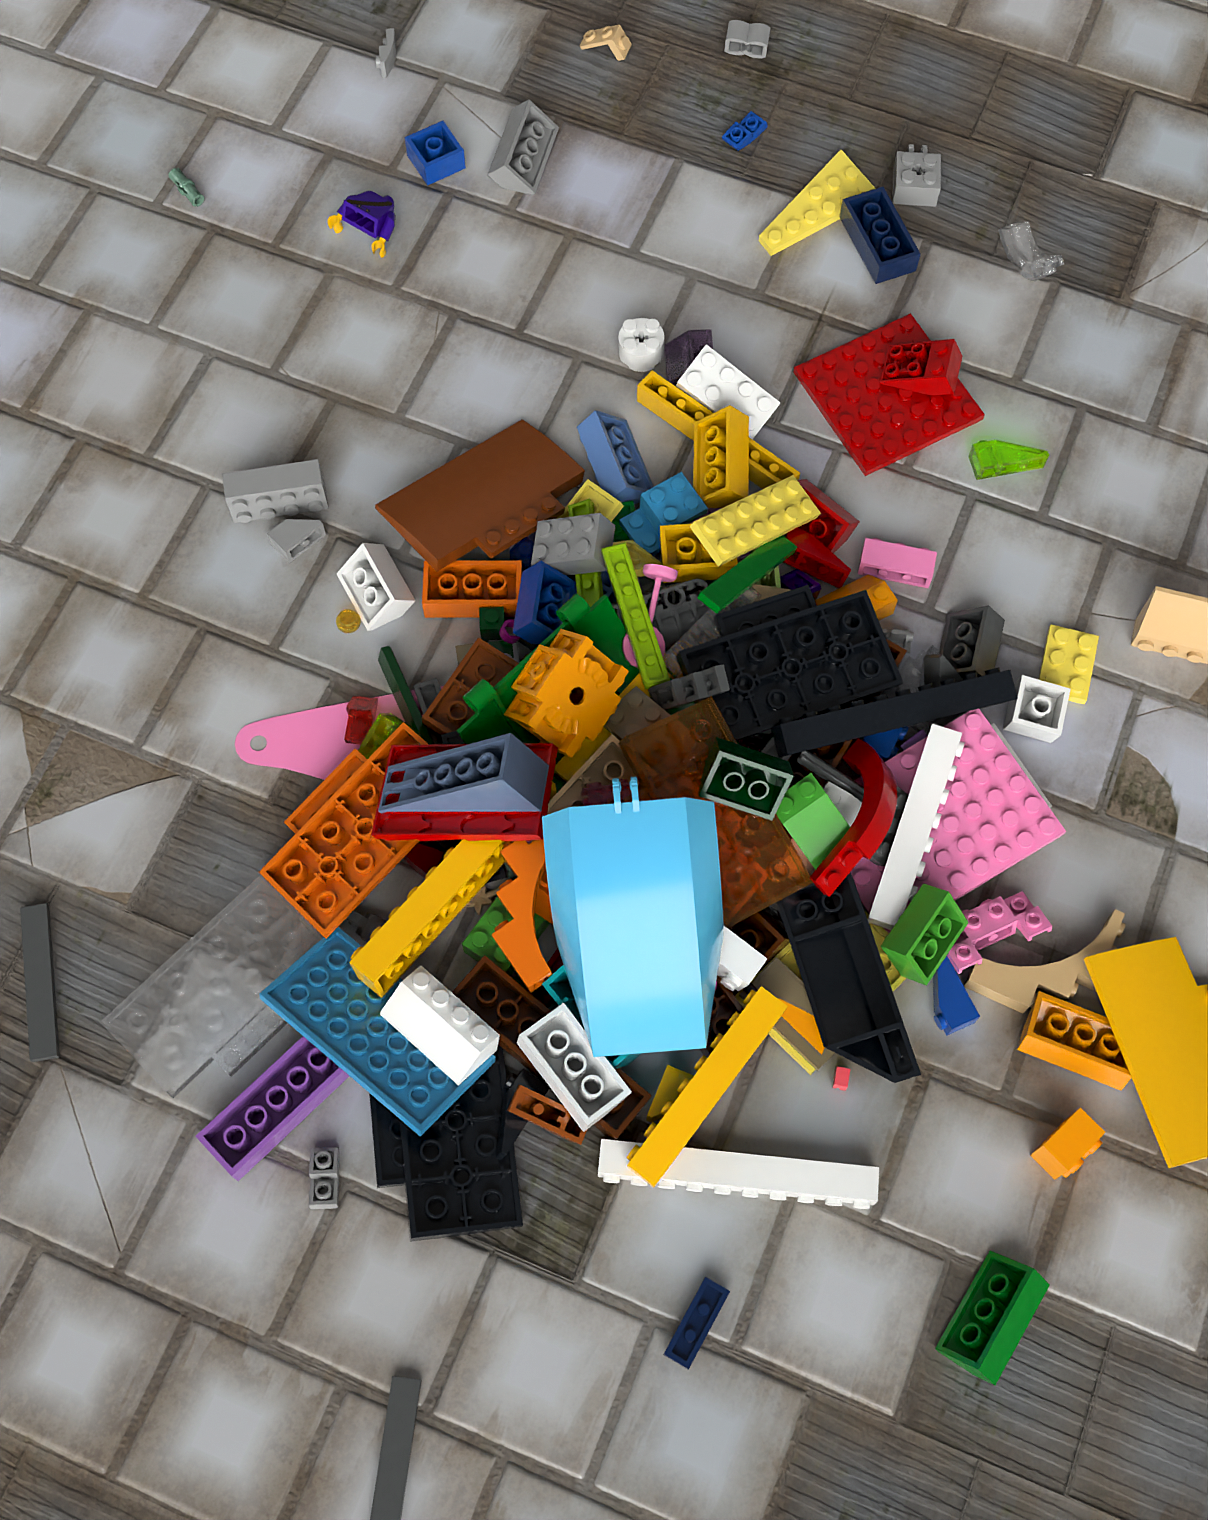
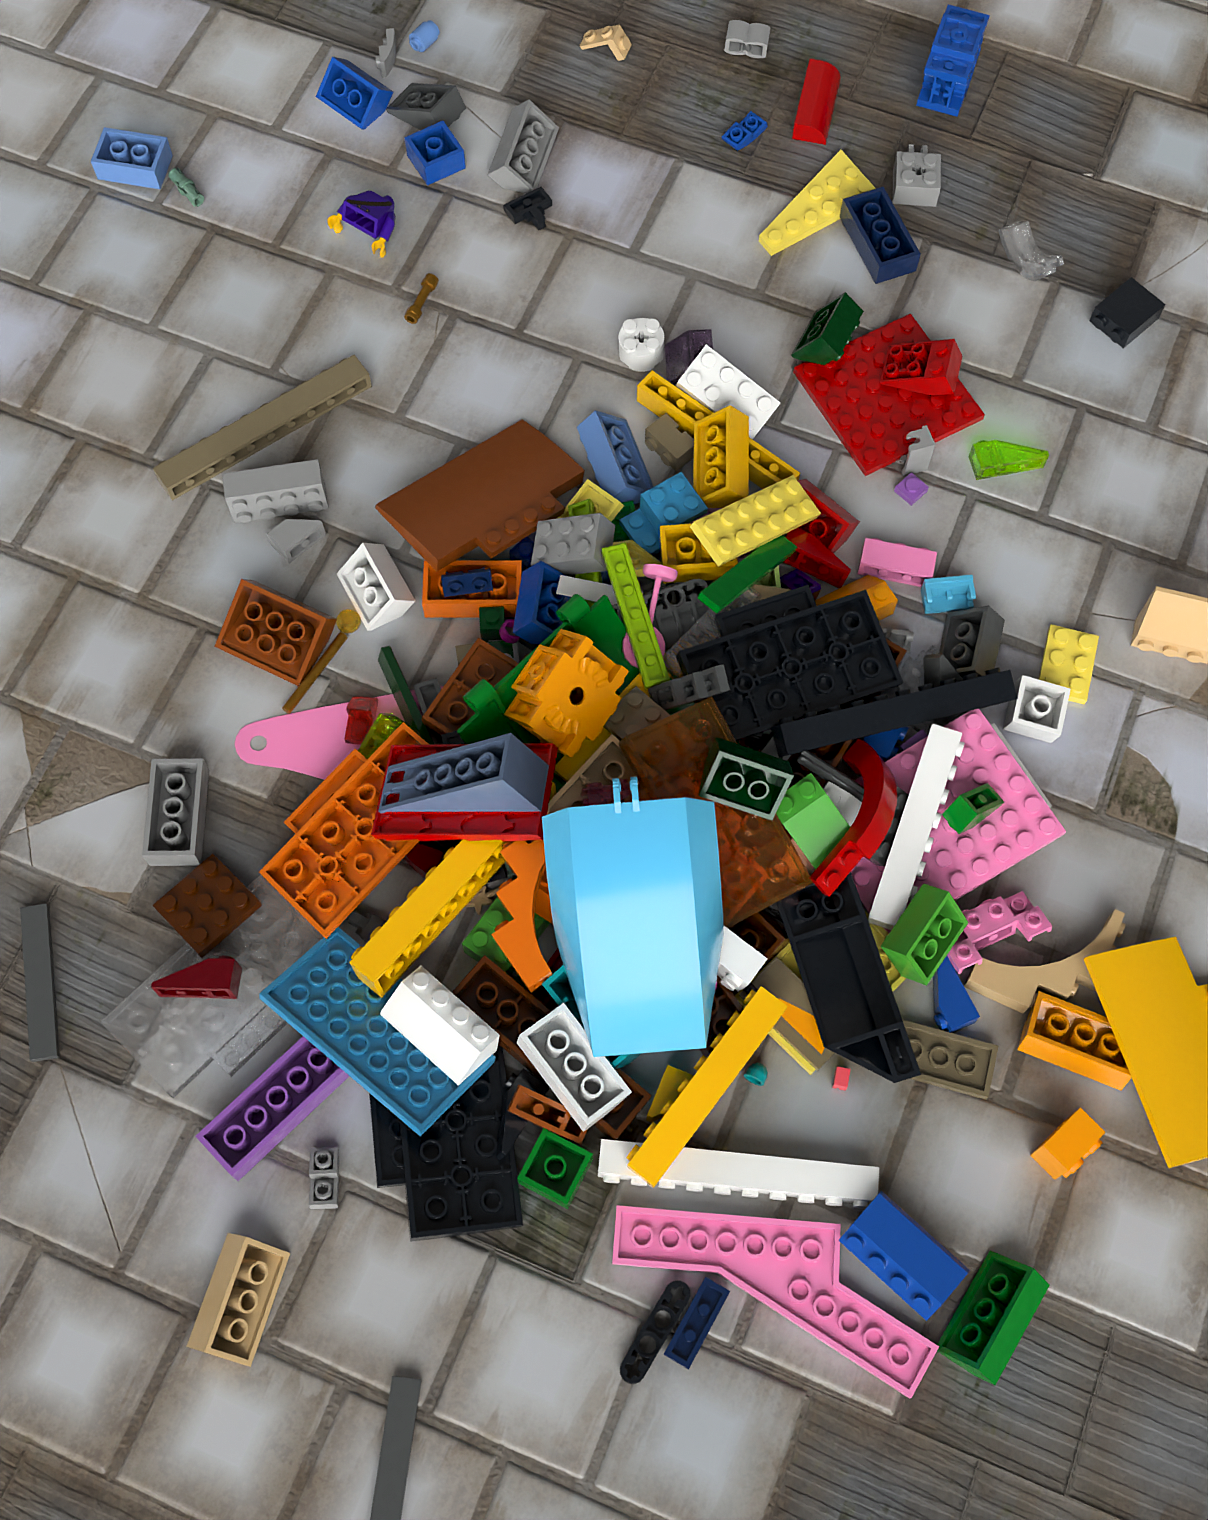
none -> medium blue brick [91,127,173,189]
none -> light grey brick [142,758,209,866]
none -> dark red slope [151,955,242,999]
none -> dark tan brick [153,355,372,501]
none -> reddish brown plate [153,854,262,958]
none -> tan slope [186,1233,290,1367]
none -> dark orange slope [214,579,337,686]
none -> pearl gold bar [282,632,348,714]
none -> blue slope [316,57,393,130]
none -> dark grey slope [386,83,466,130]
none -> pearl gold bar [404,273,439,324]
none -> medium blue brick [409,20,440,52]
none -> dark blue hinge [441,567,493,597]
none -> black hinge [503,187,552,230]
none -> green brick [517,1128,593,1209]
none -> white sticker [556,575,643,605]
none -> bright pink piece [612,1205,939,1399]
none -> black beam [620,1281,690,1384]
none -> dark tan brick [645,413,694,471]
none -> teal hinge [744,1063,768,1086]
none -> dark green slope [791,292,864,365]
none -> red brick [792,59,841,145]
none -> blue slope [838,1191,970,1321]
none -> medium lavender plate [894,472,929,506]
none -> light grey hinge [899,425,936,477]
none -> dark tan plate [903,1020,999,1100]
none -> blue piece [916,4,990,117]
none -> medium azure hinge [920,575,976,614]
none -> green slope [942,783,1004,834]
none -> black brick [1089,277,1166,349]

